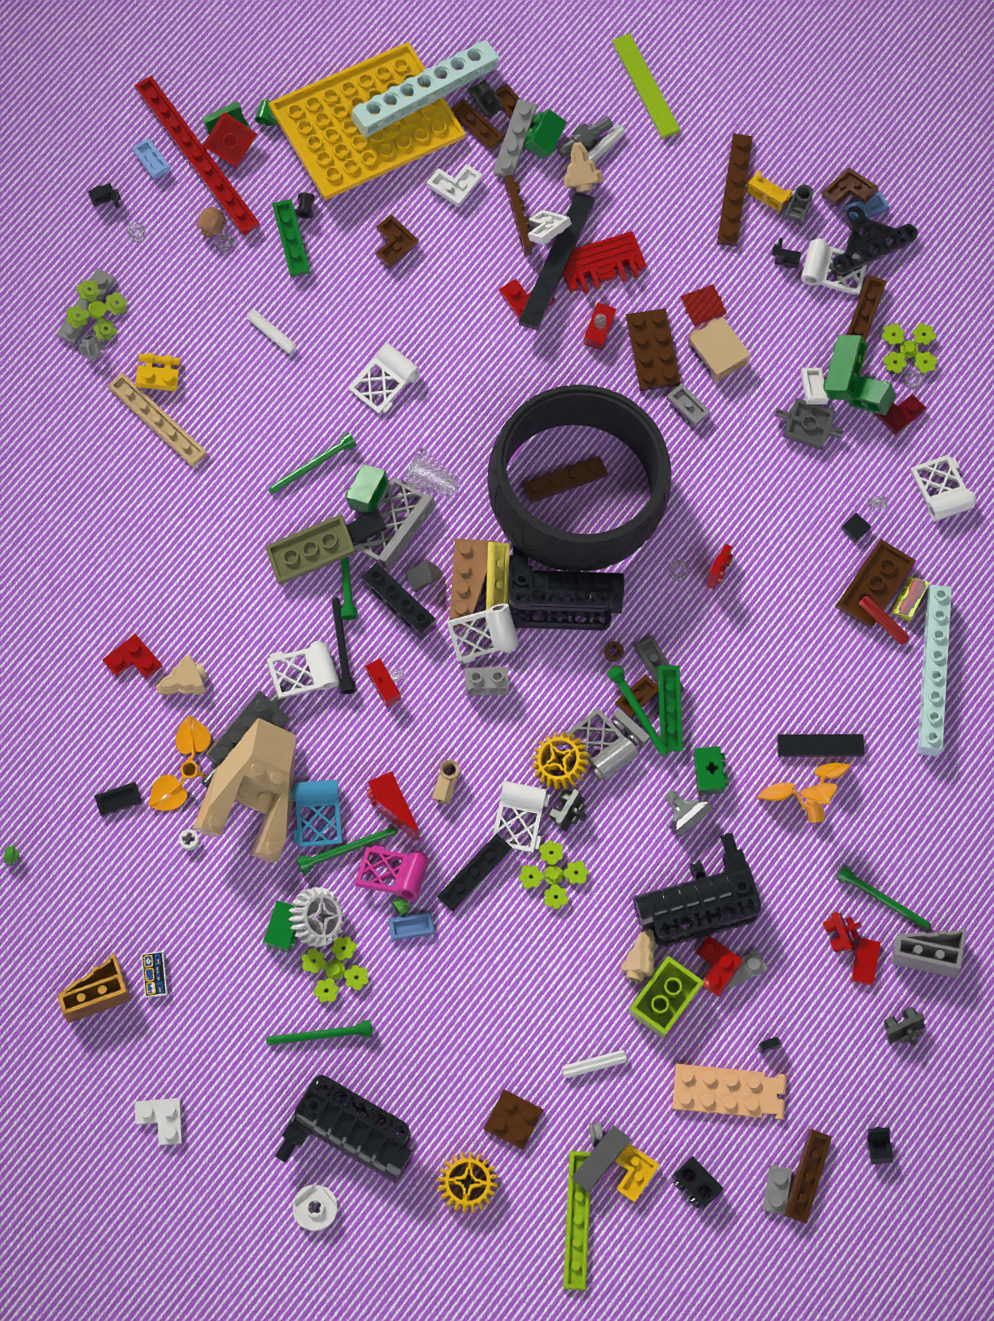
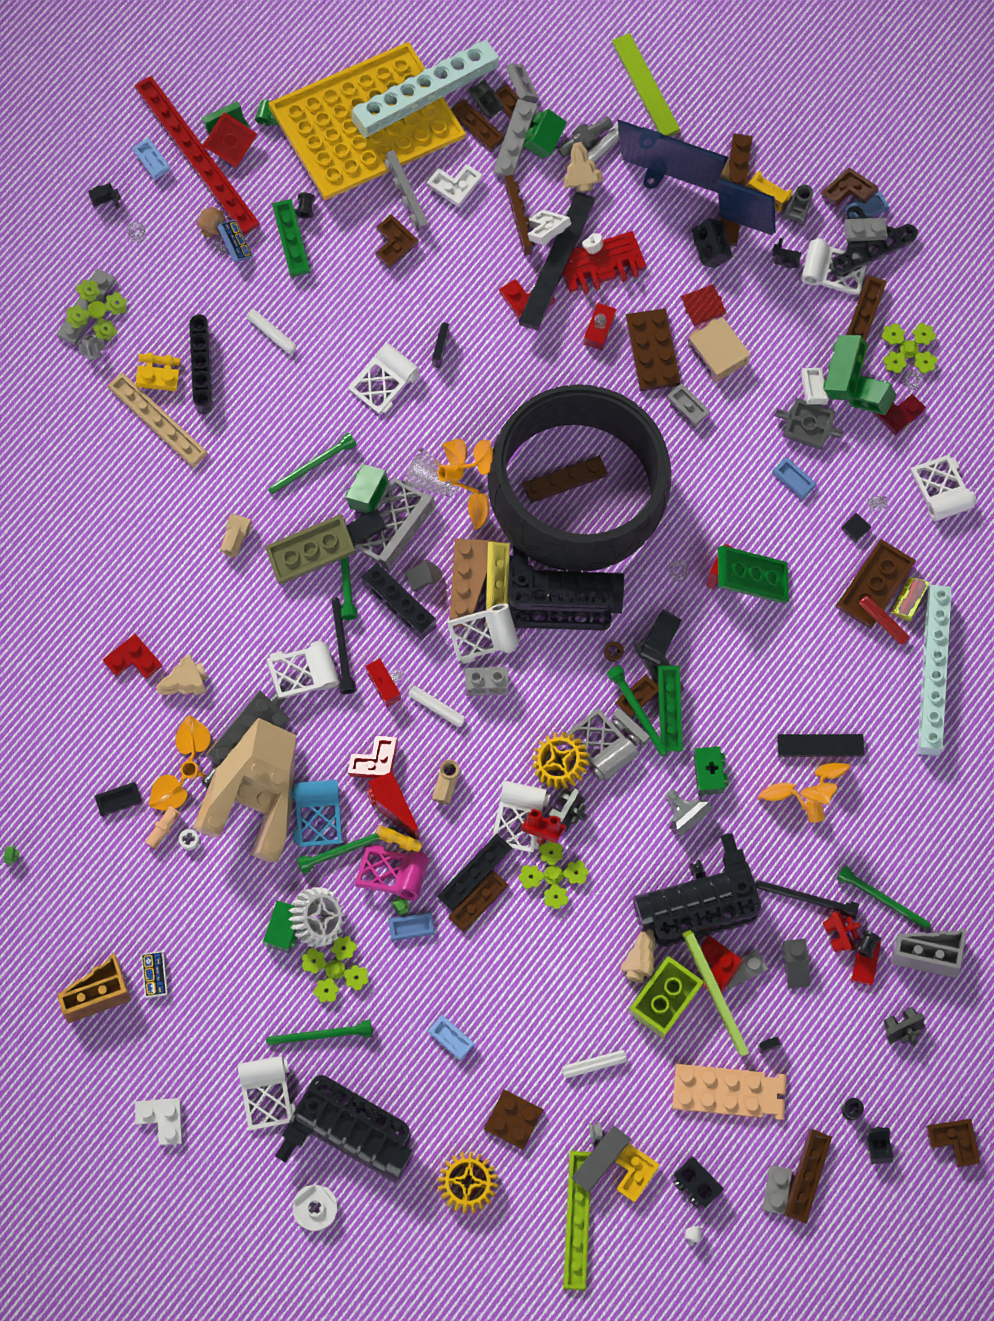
none -> light nougat pin [145,806,181,849]
none -> black beam [189,314,213,415]
none -> tile [217,220,253,263]
none -> tan piece [220,513,252,557]
none -> white piece [238,1056,296,1130]
none -> plate [348,736,398,778]
none -> yellow plate [375,825,422,852]
none -> light grey plate [384,150,428,231]
none -> white axle [409,686,466,727]
none -> light blue plate [427,1015,475,1061]
none -> black tile [432,322,450,368]
none -> light orange plant [438,439,494,530]
none -> reddish brown tile [448,871,509,933]
none -> light grey plate [506,63,539,102]
none -> red hips [521,809,566,845]
none -> white piece [582,233,603,254]
none -> dark blue piece [617,119,776,235]
none -> black beam [638,609,682,667]
none -> lime tile [682,930,749,1056]
none -> white piece [684,1225,702,1246]
none -> black brick [692,218,733,268]
none -> green tile [718,545,789,604]
none -> black piece [755,880,860,920]
none -> medium blue tile [772,457,817,500]
none -> dark grey slope [781,938,810,989]
none -> black bush [842,1098,864,1121]
none -> light grey plate [844,218,888,241]
none -> black bush [854,930,882,959]
none -> reddish brown plate [926,1119,980,1168]

